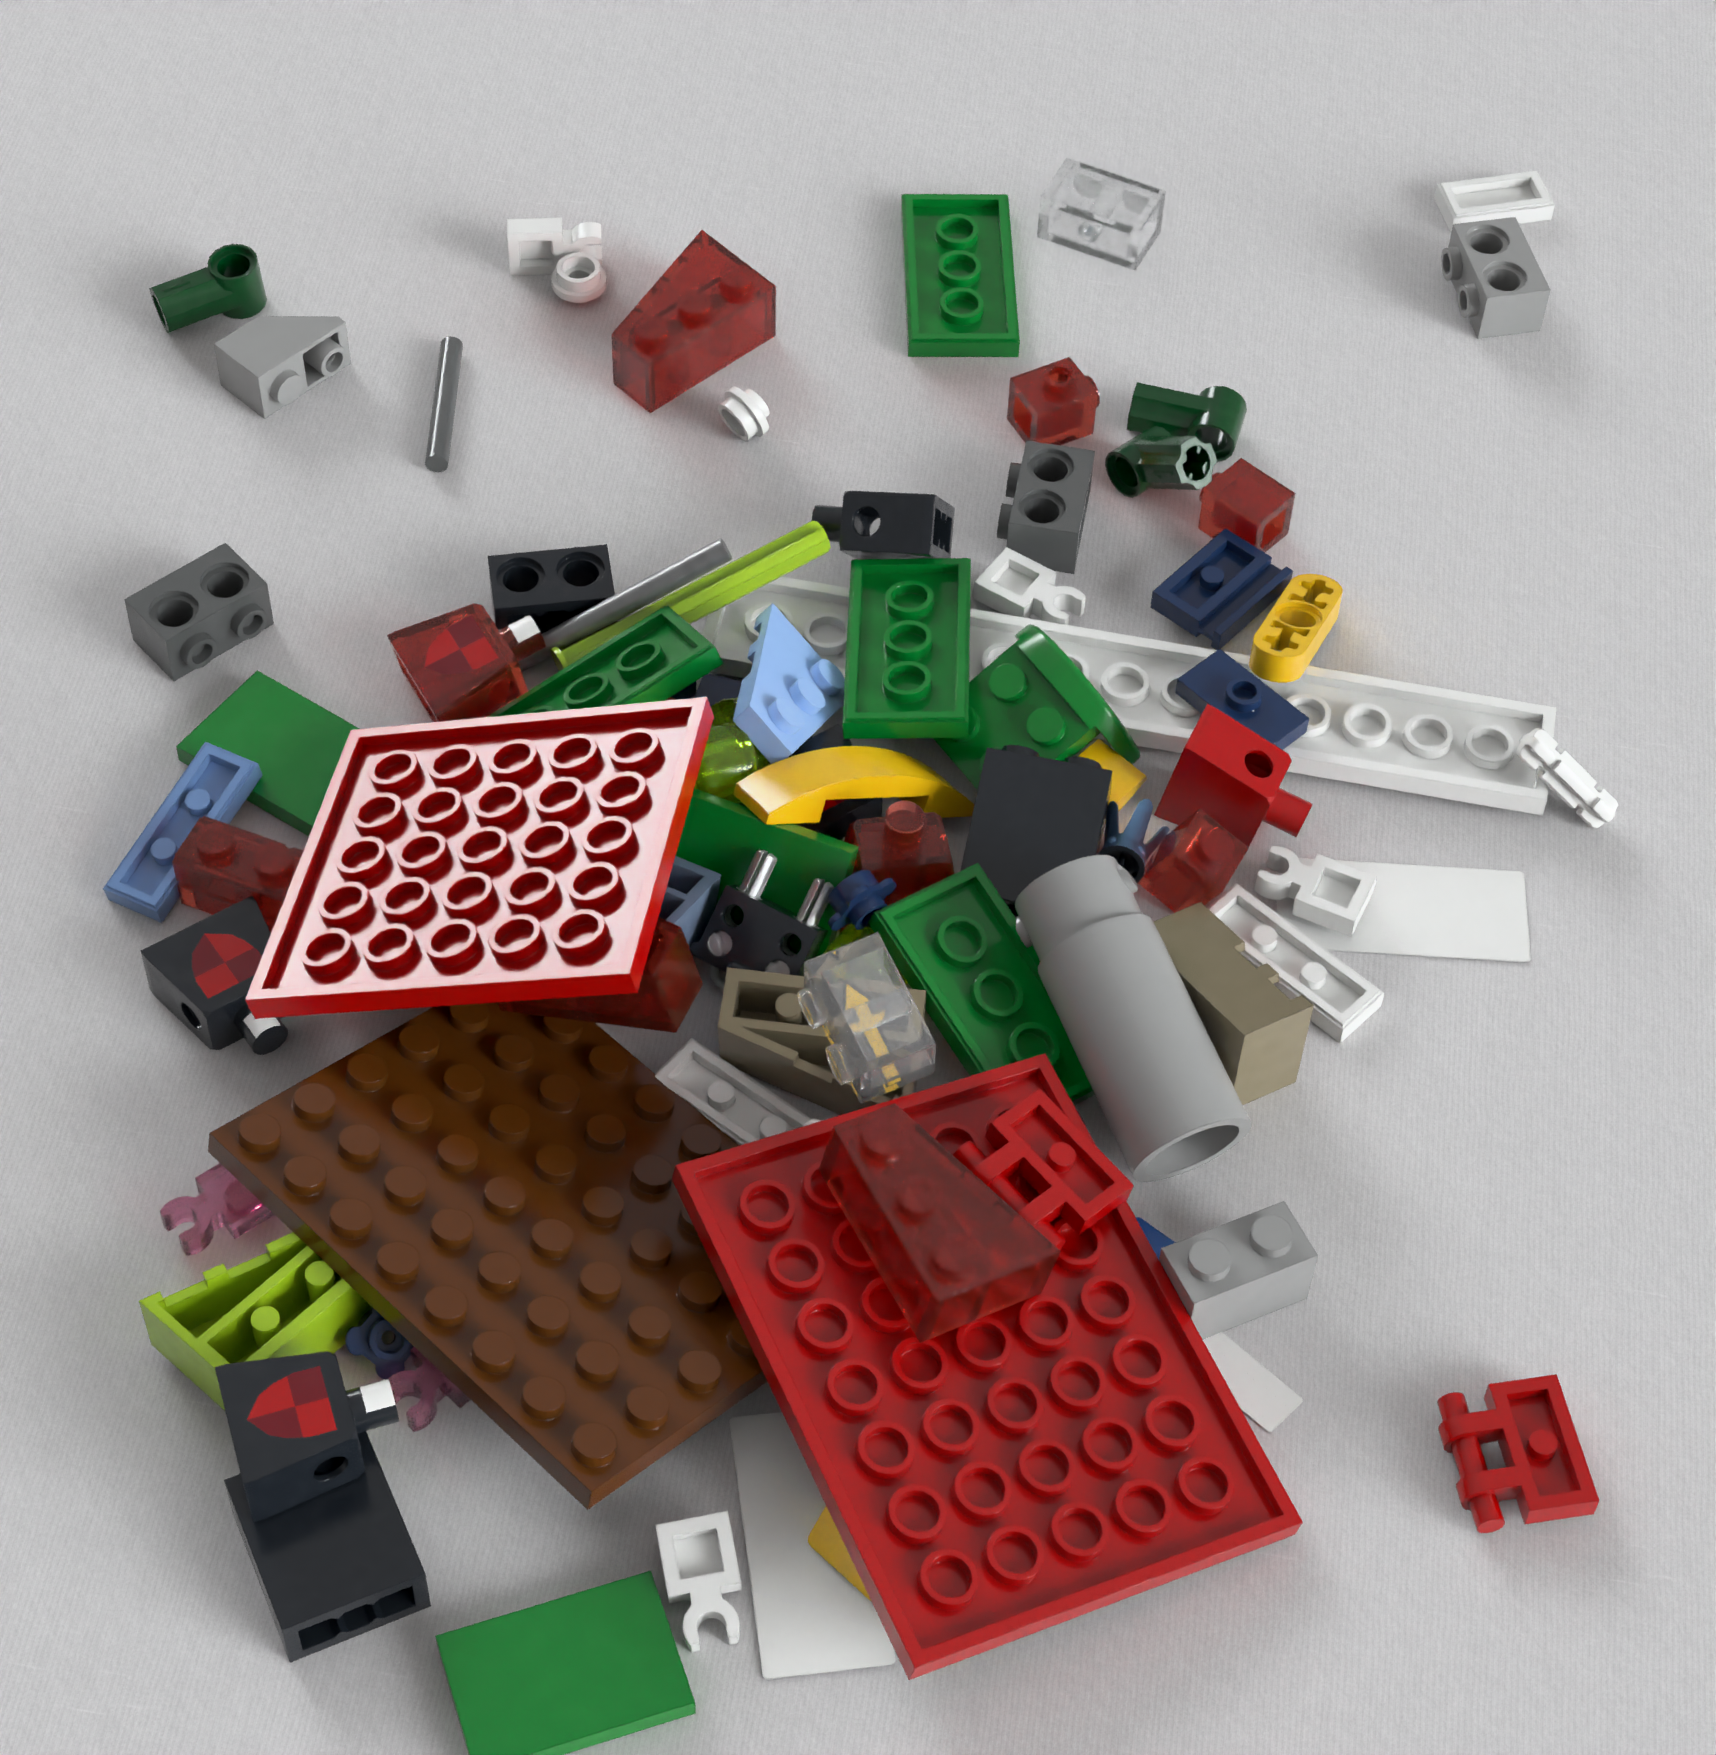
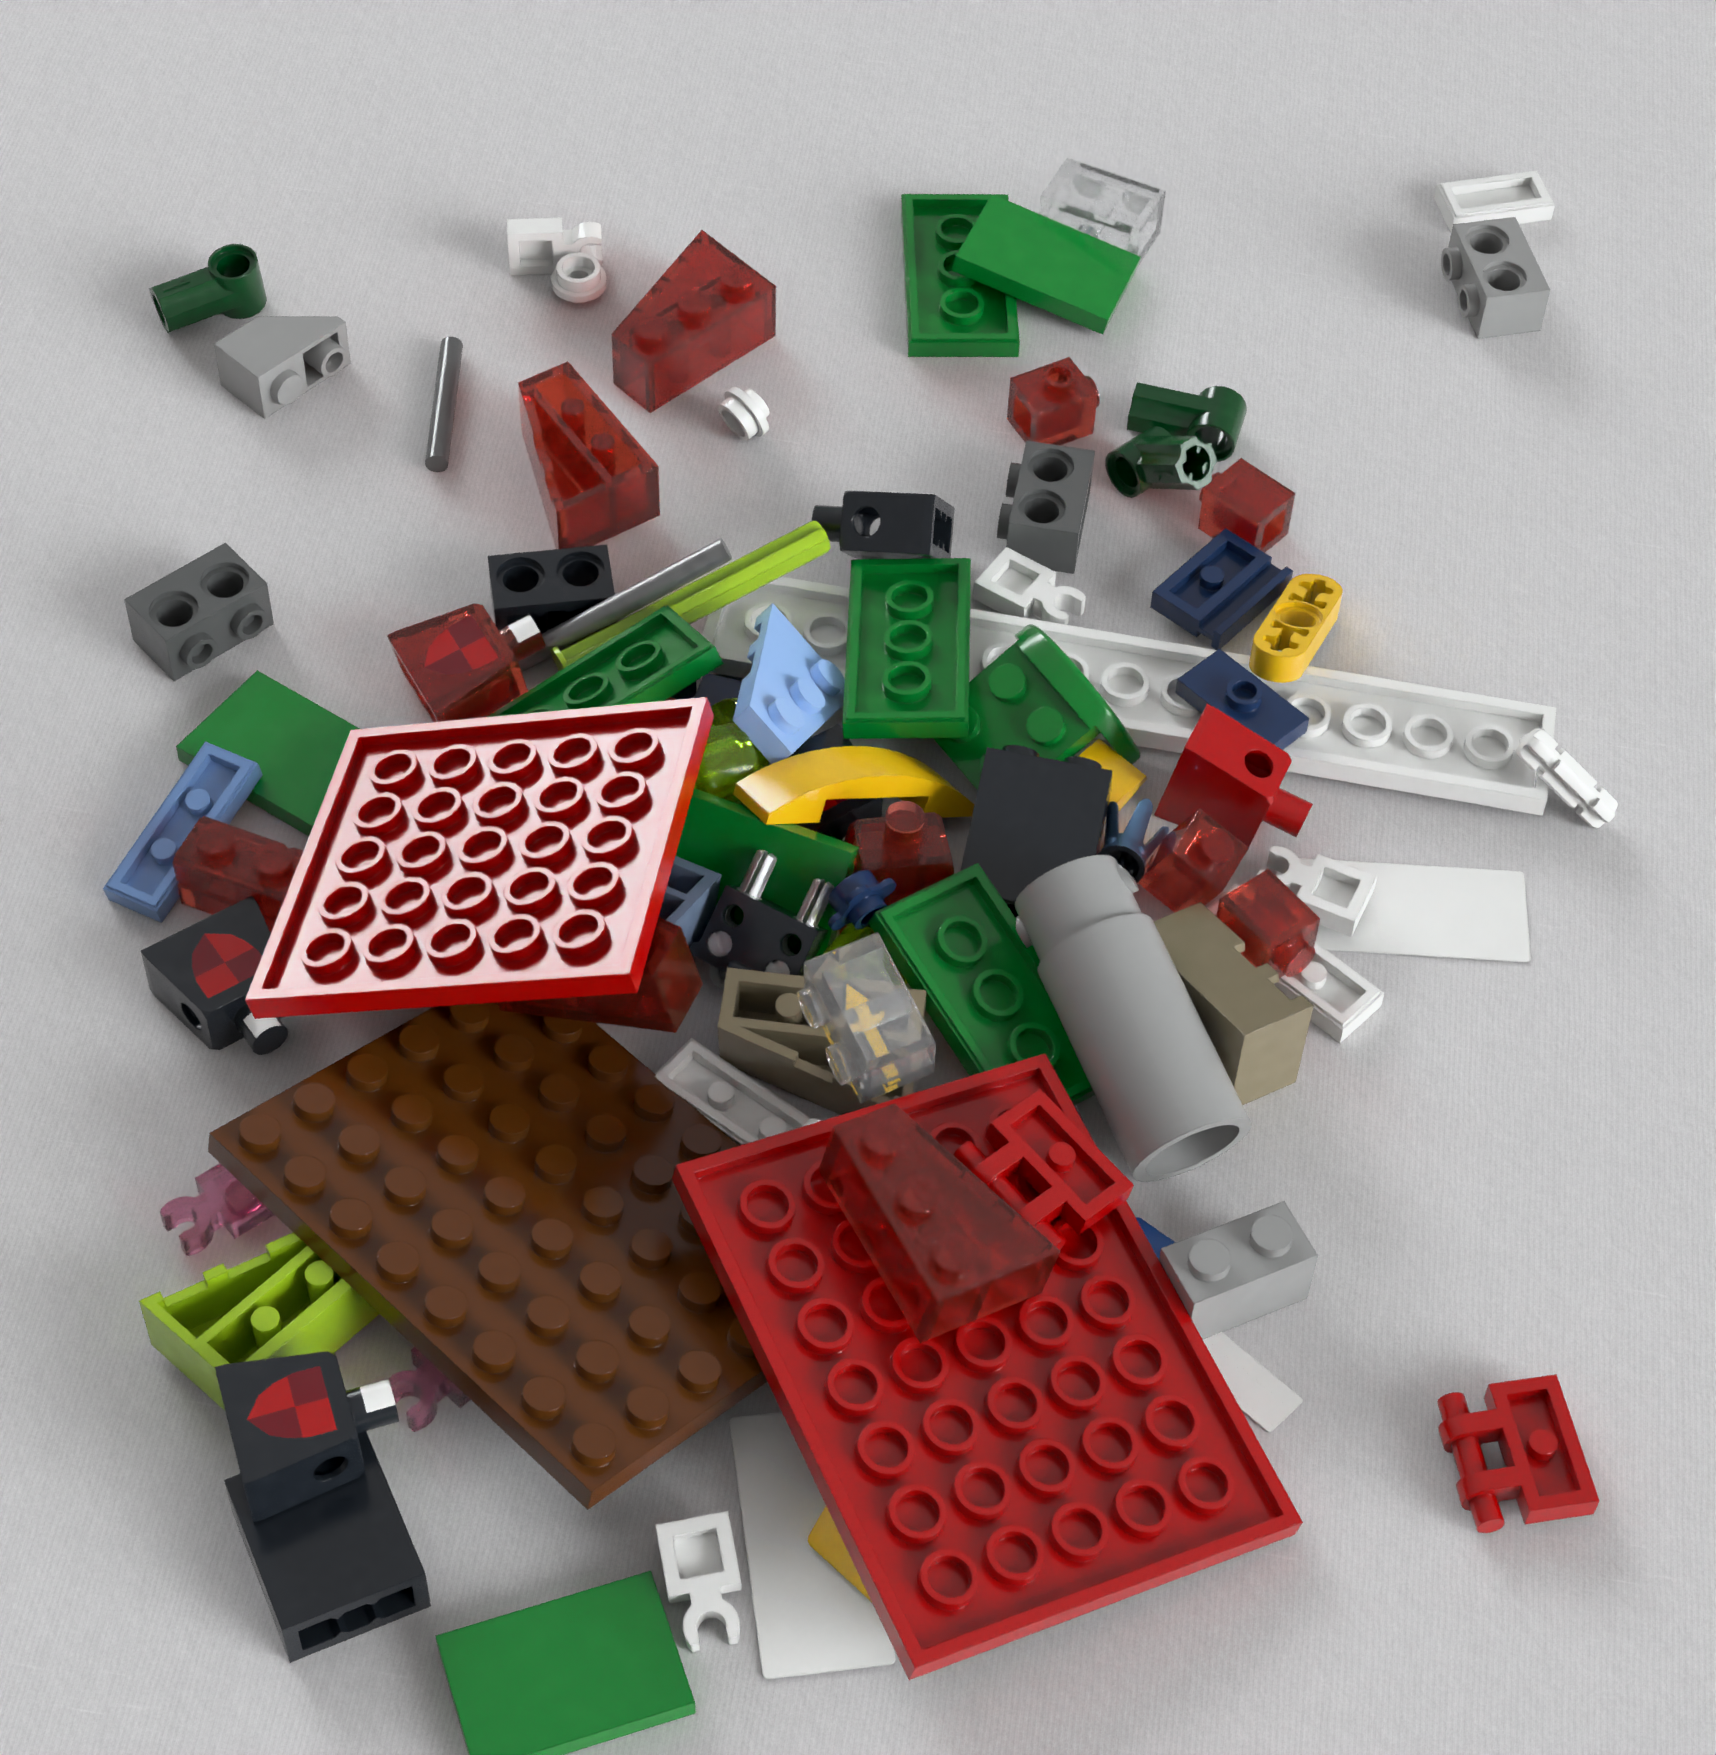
dark blue plate [345,1306,416,1380] -> none
none -> clear red wedge [518,361,660,549]
none -> green tile [952,194,1141,334]
none -> clear red brick [1216,869,1320,978]

